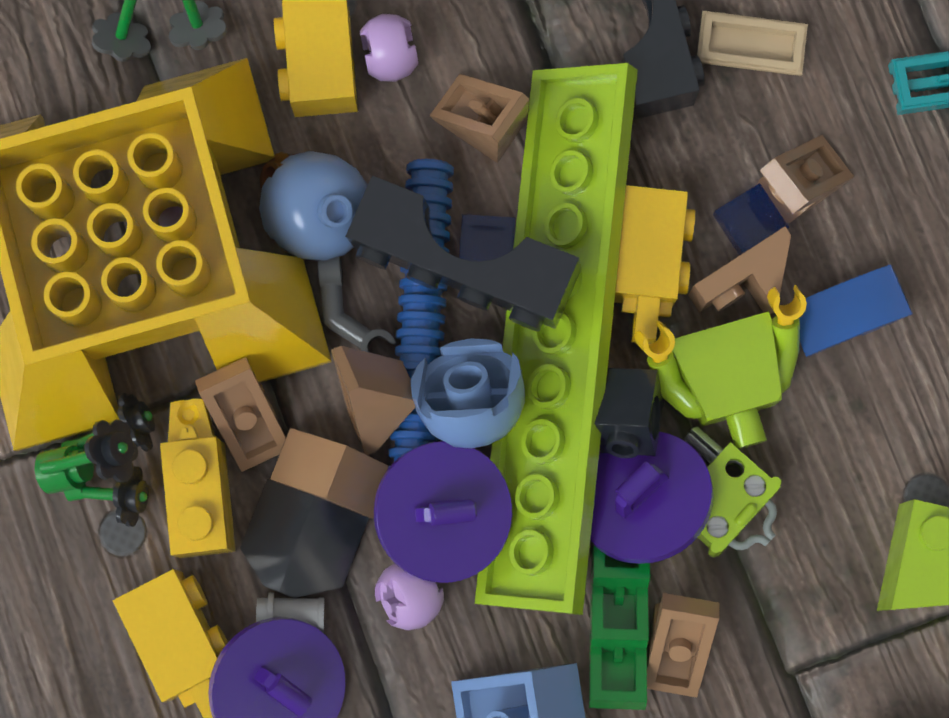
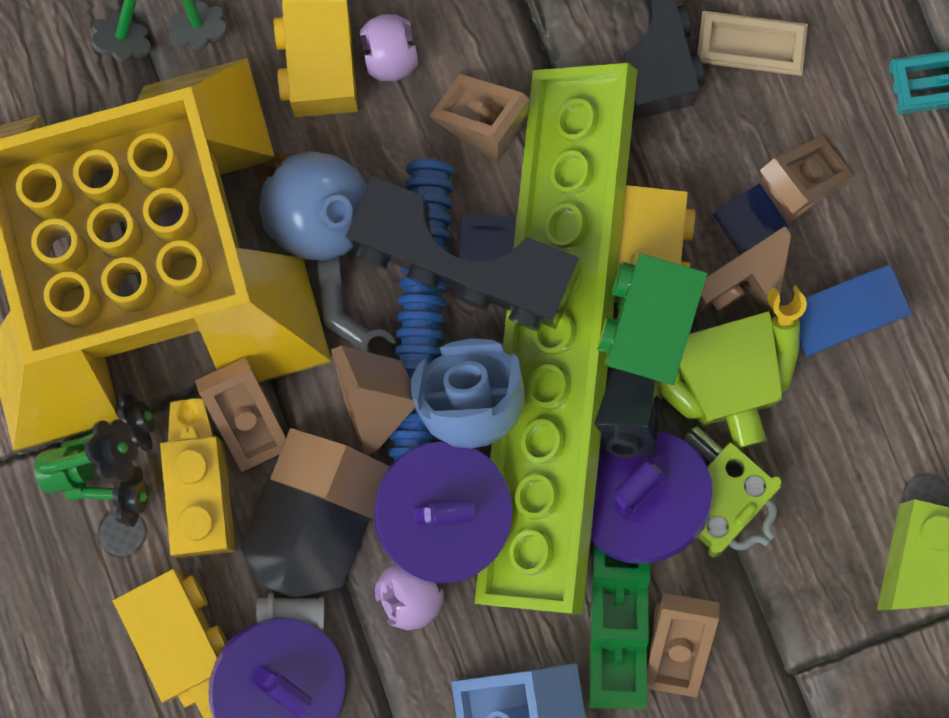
none -> green brick [597,253,707,385]

